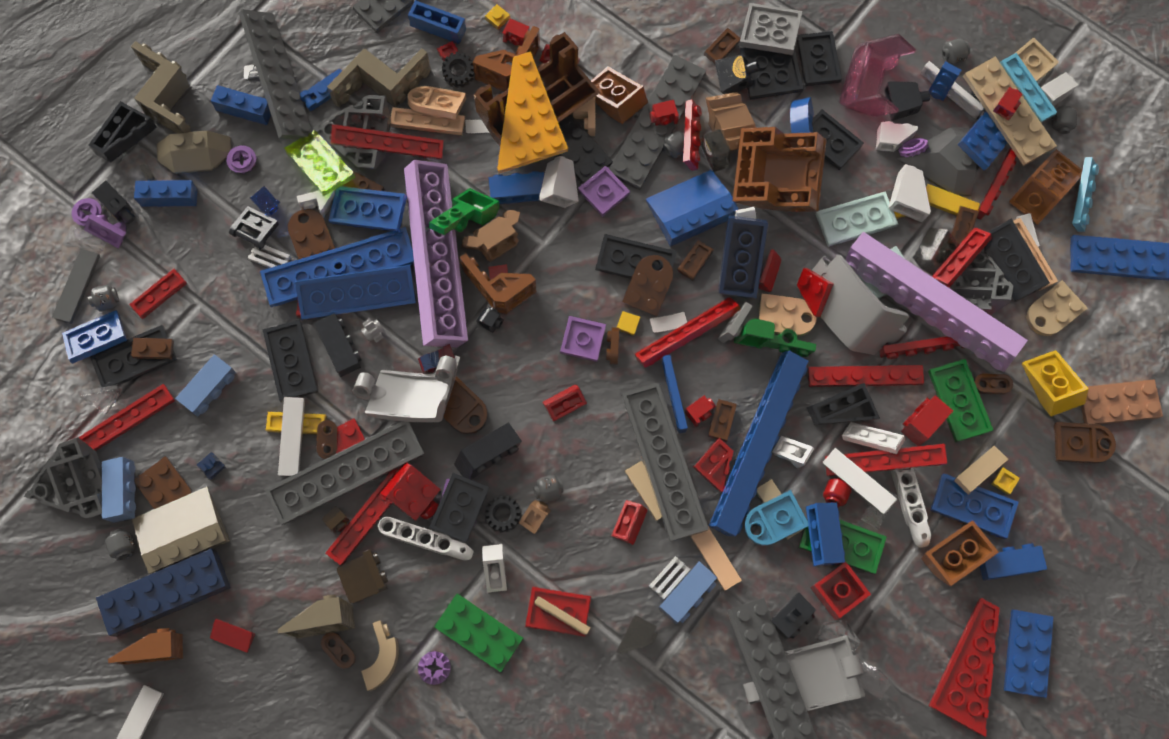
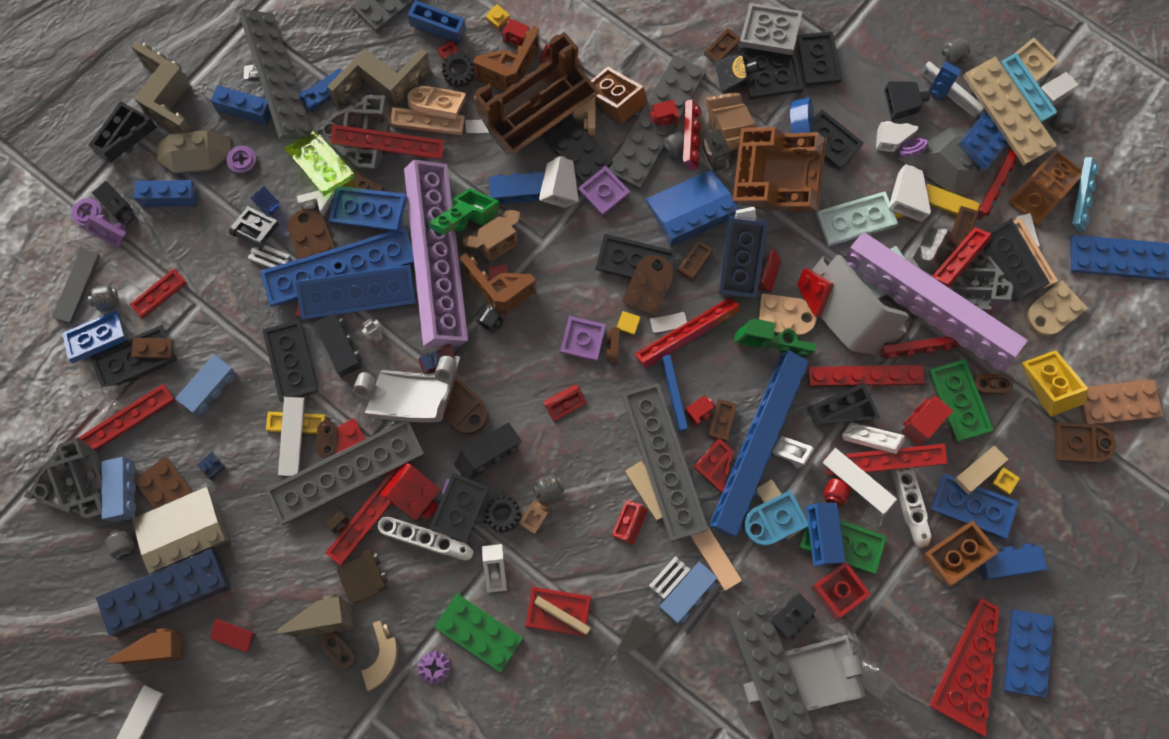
light orange wing [497,51,568,174] -> none
light grey wing [718,302,752,343] -> none
clear pink windscreen [840,34,916,117] -> none
red brick [993,87,1023,121] -> none

